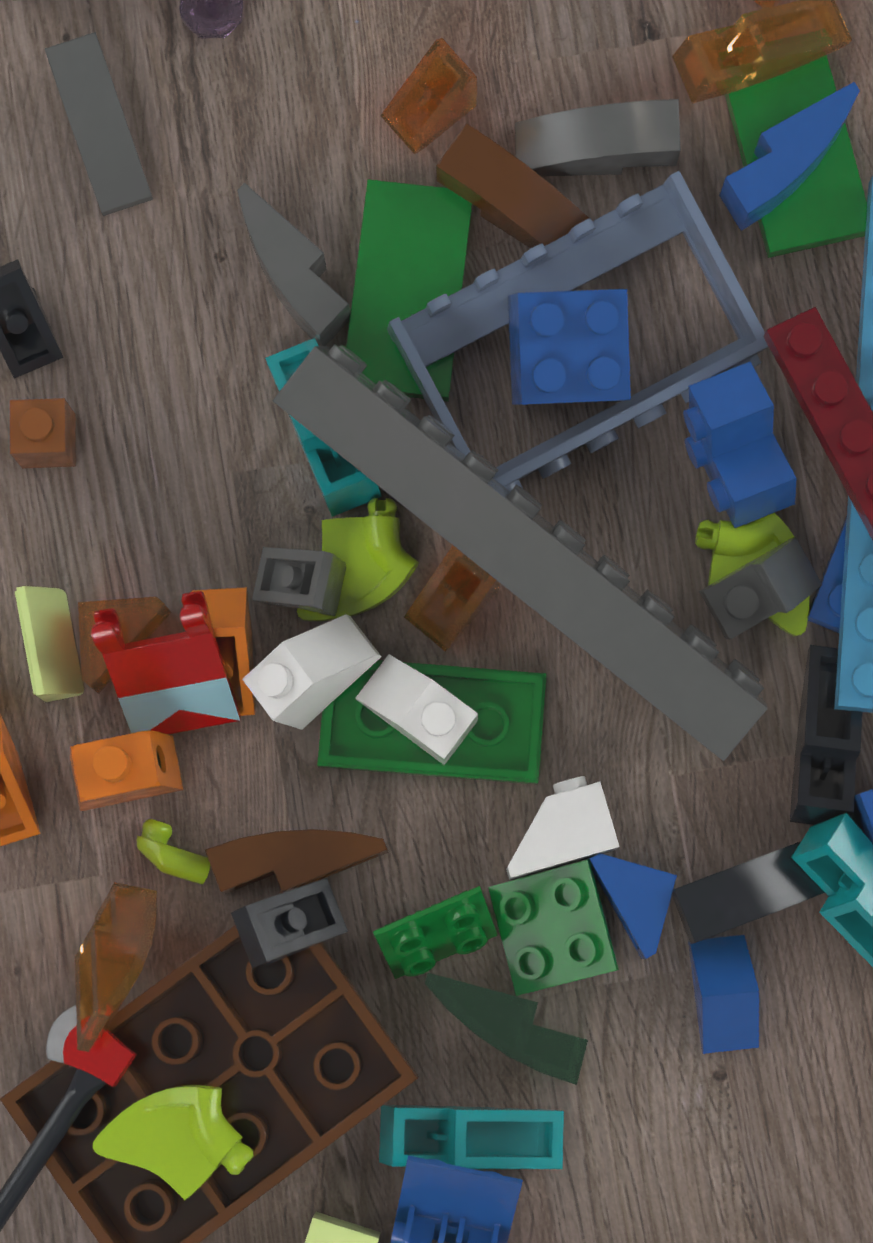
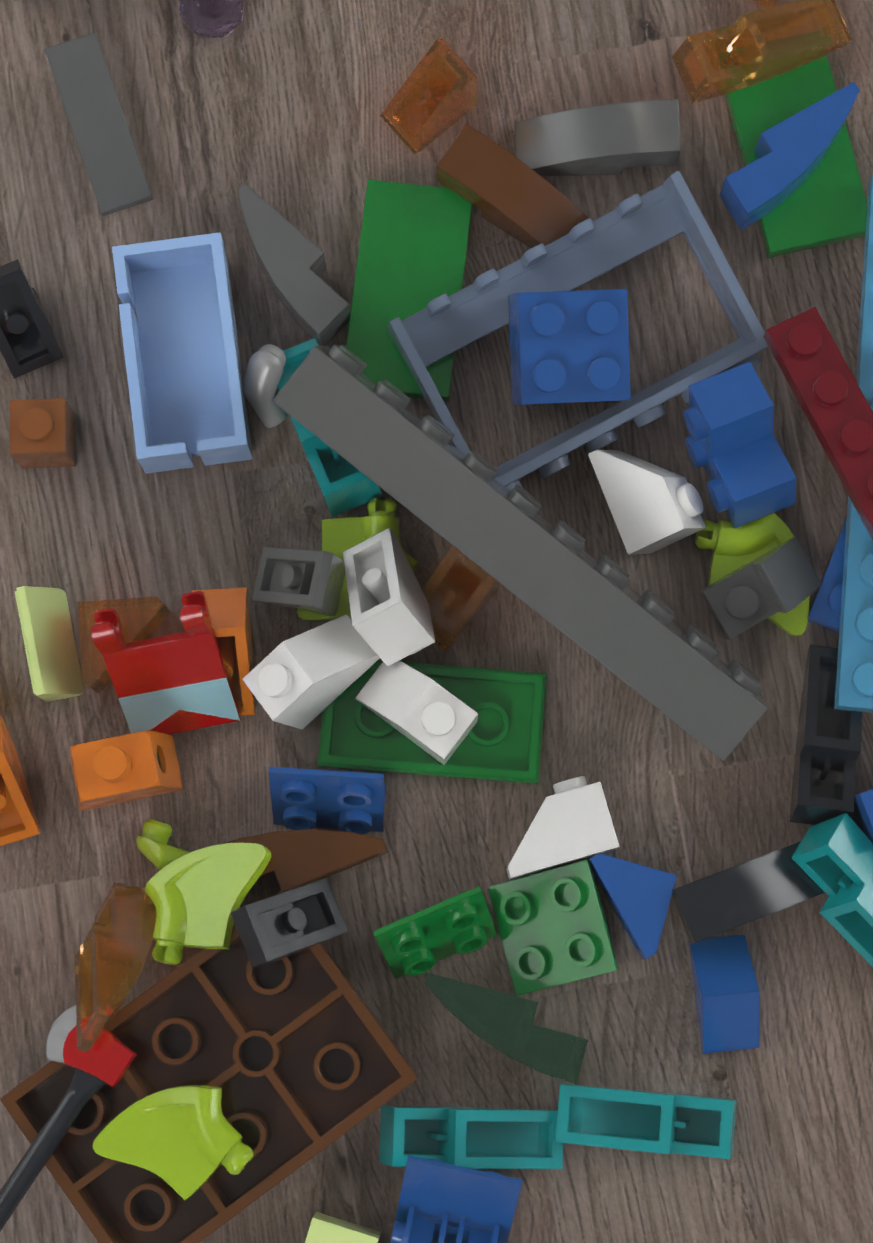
none -> light blue piece [112,232,253,474]
none -> lime arm [145,843,271,966]
none -> light grey arm [242,344,288,428]
none -> blue hinge [269,767,386,834]
none -> white slope [343,528,435,666]
none -> teal slope [555,1084,737,1159]
none -> white slope [588,449,706,555]

